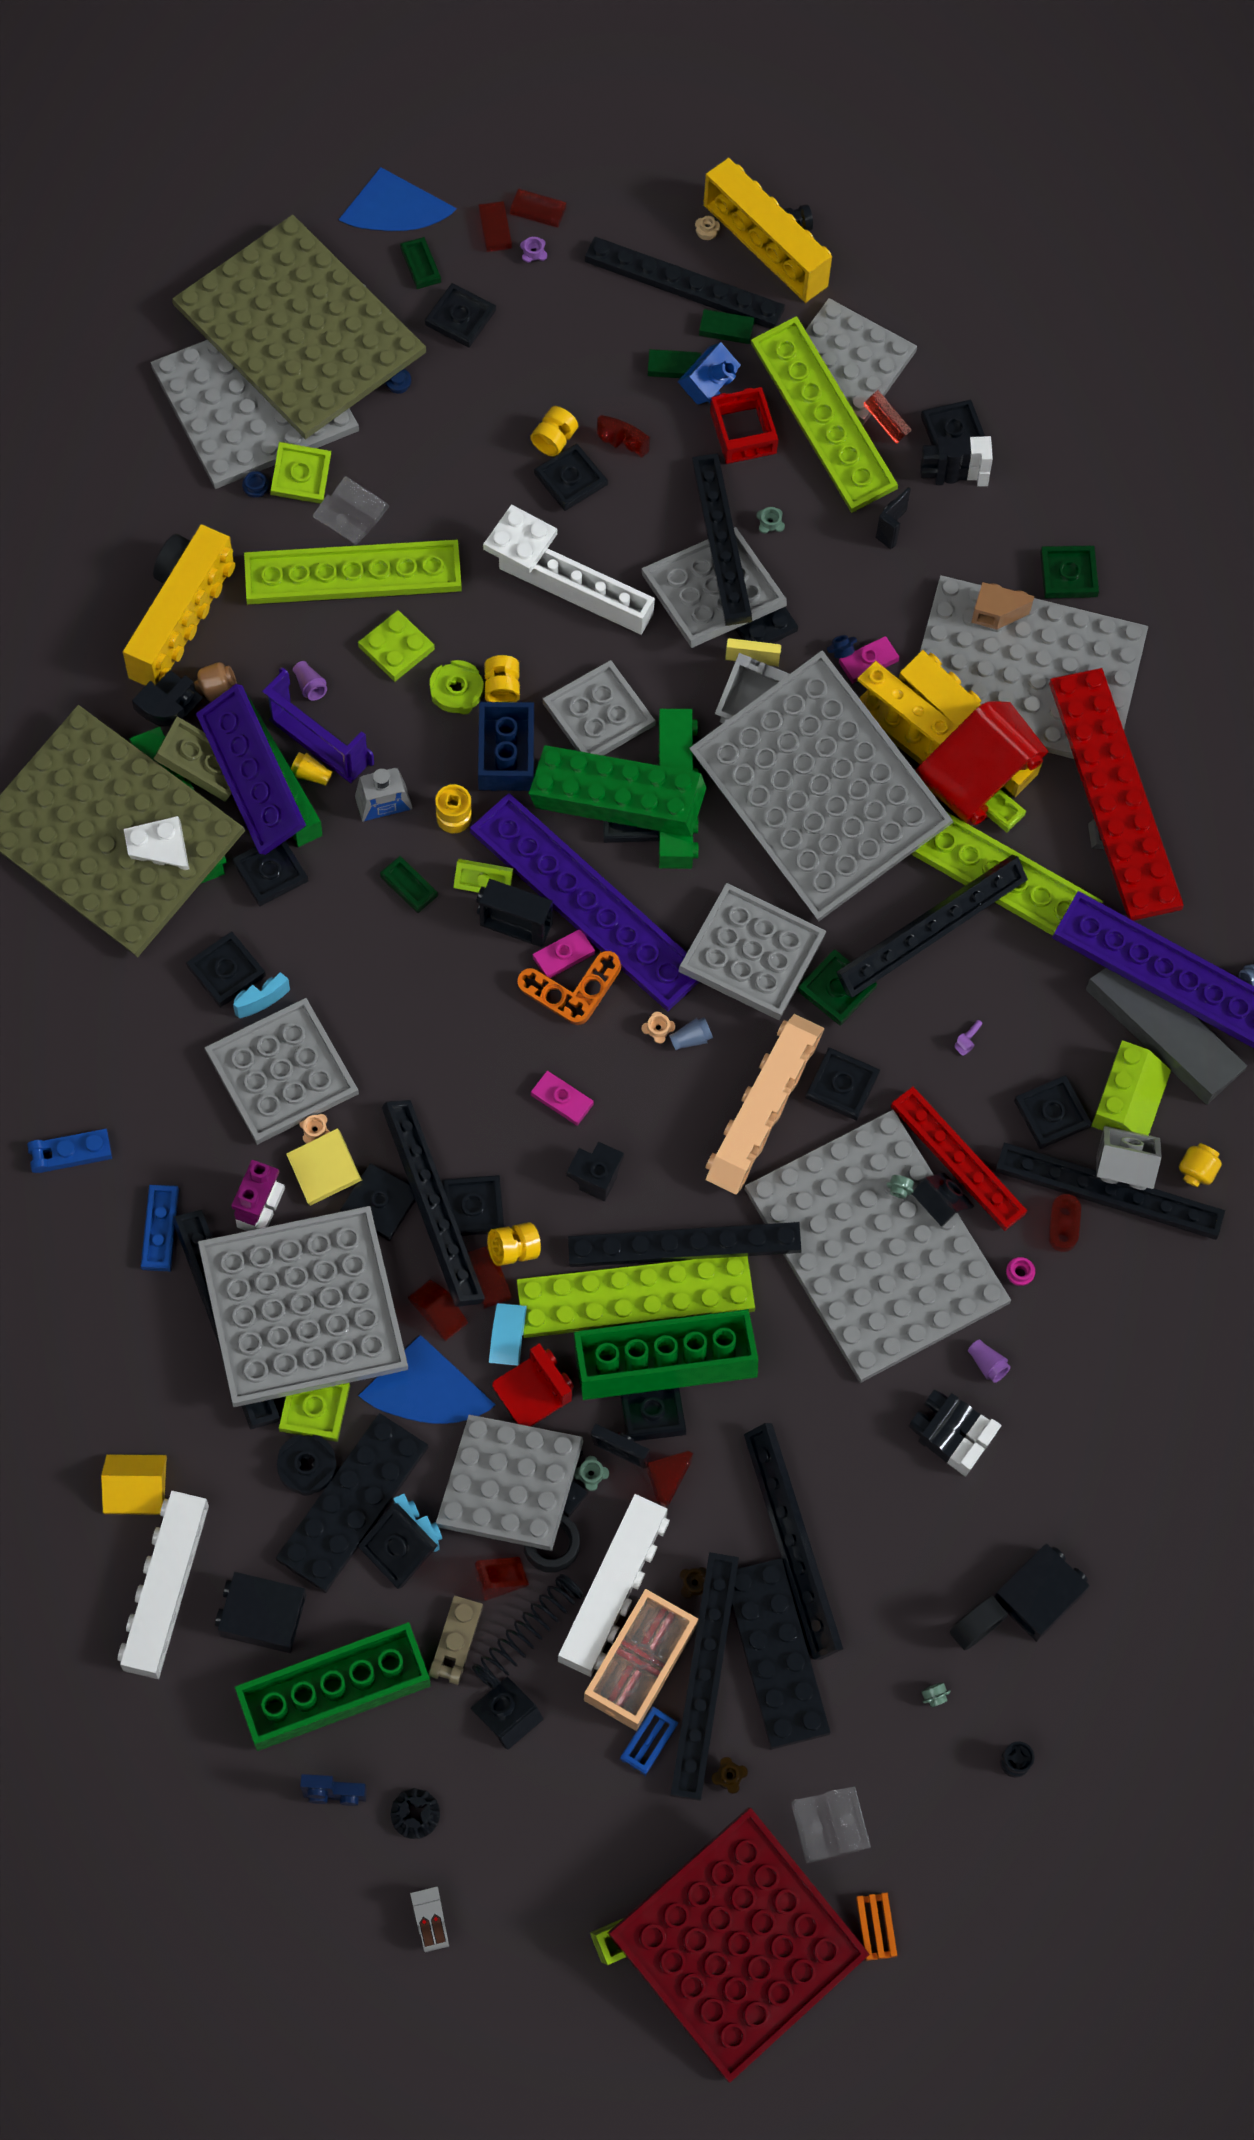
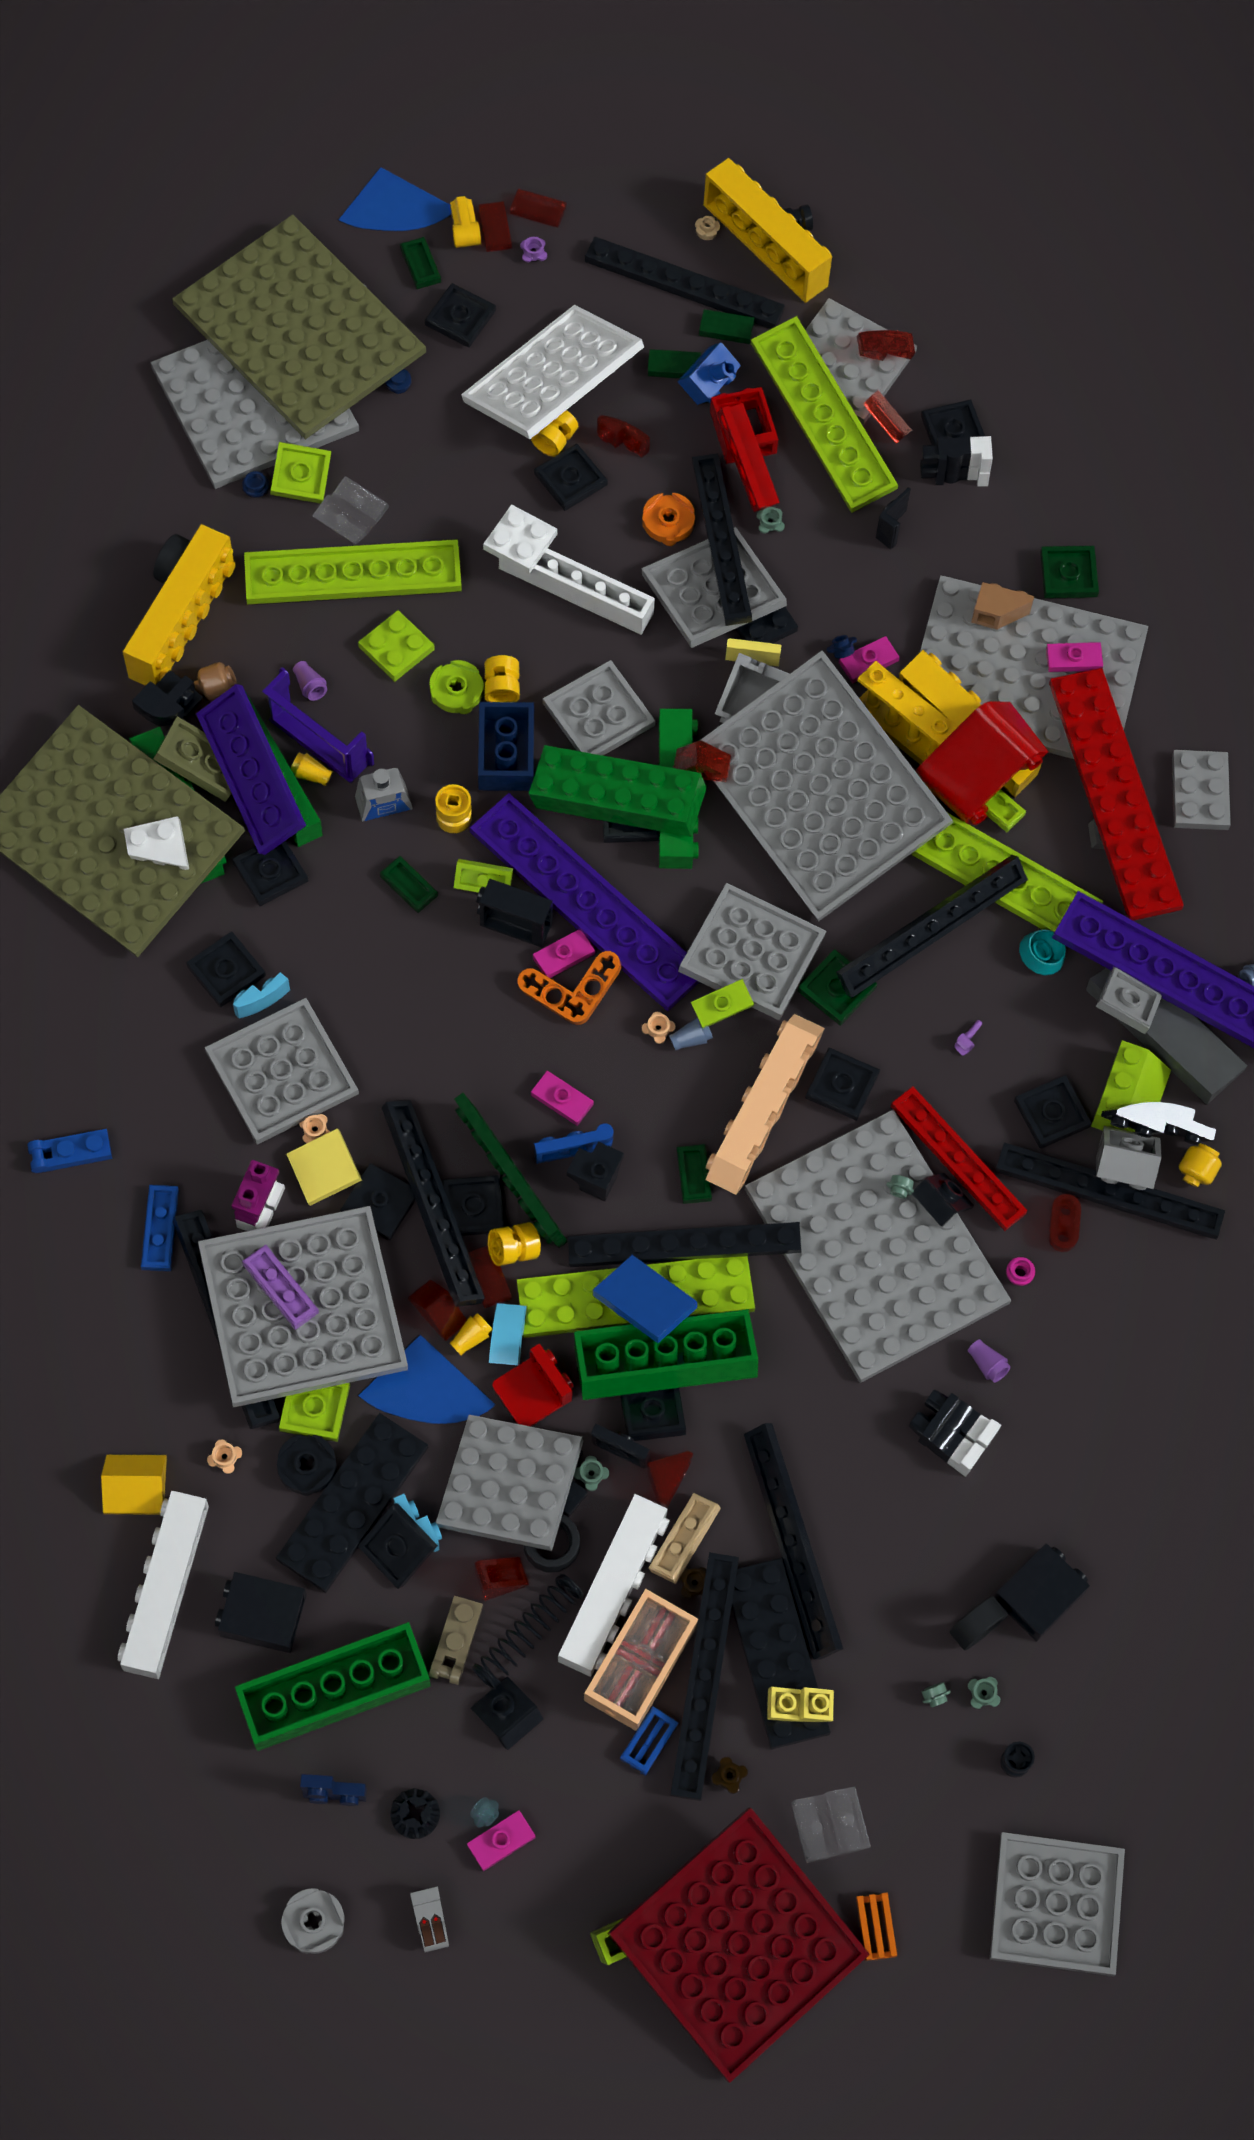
none -> light nougat plate [207,1440,242,1474]
none -> medium lavender tile [242,1245,319,1330]
none -> light grey plate [281,1888,345,1954]
none -> yellow piece [450,196,481,248]
none -> yellow cone [450,1313,493,1356]
none -> dark green plate [454,1093,568,1248]
none -> white plate [461,305,644,439]
none -> dark pink plate [467,1810,536,1872]
none -> clear light blue plate [470,1797,499,1828]
none -> blue plate [534,1123,614,1164]
none -> blue tile [593,1255,697,1343]
none -> orange plate [642,493,695,546]
none -> tan tile [649,1493,721,1584]
none -> clear red slope [673,740,731,782]
none -> dark green tile [676,1144,712,1204]
none -> lime plate [691,979,754,1029]
none -> red fence [717,403,780,513]
none -> light yellow slope [767,1687,834,1722]
none -> clear red slope [857,330,915,361]
none -> sand green plate [968,1677,1001,1709]
none -> light grey plate [989,1832,1125,1976]
none -> teal hat [1019,929,1066,975]
none -> dark pink plate [1046,642,1103,672]
none -> light grey plate [1096,967,1162,1034]
none -> slope [1101,1102,1216,1145]
none -> light grey plate [1172,750,1230,830]

